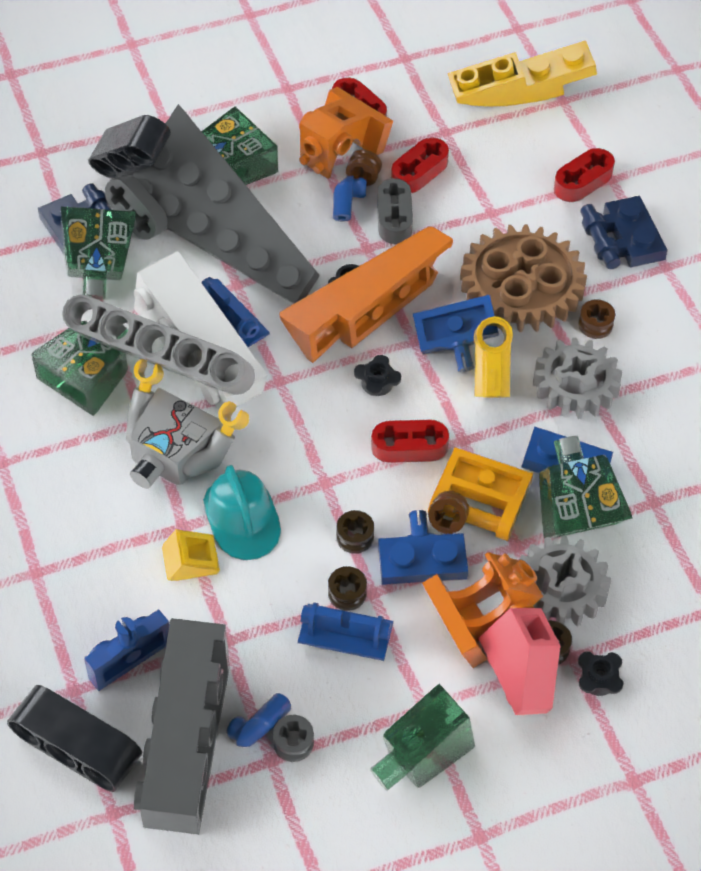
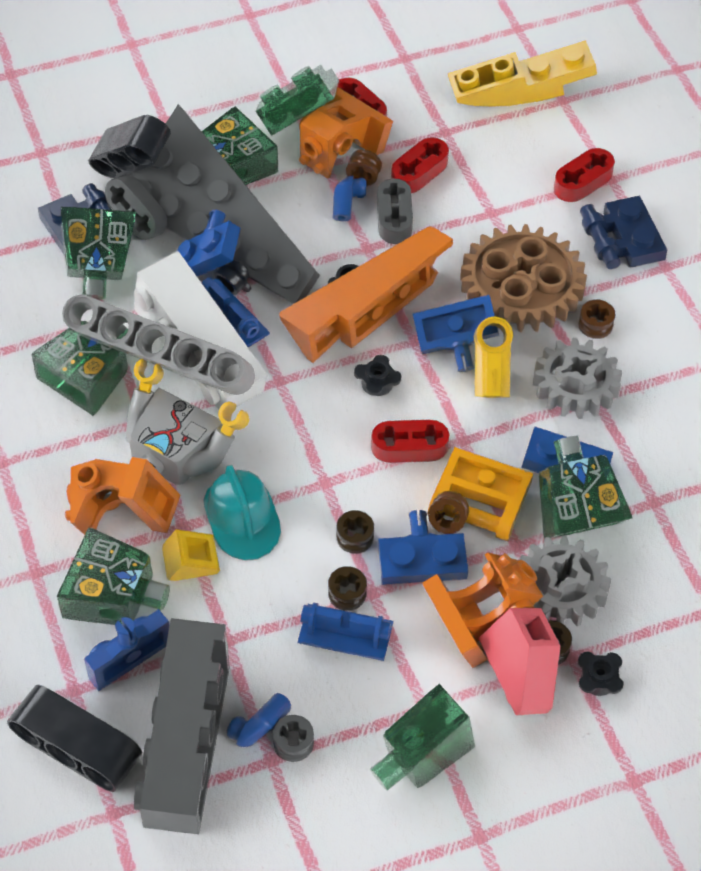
none -> clear green torso [57,527,170,625]
none -> orange tile [65,457,181,540]
none -> blue plate [176,210,241,277]
none -> black plate [213,259,252,295]
none -> clear green plate [256,65,339,136]

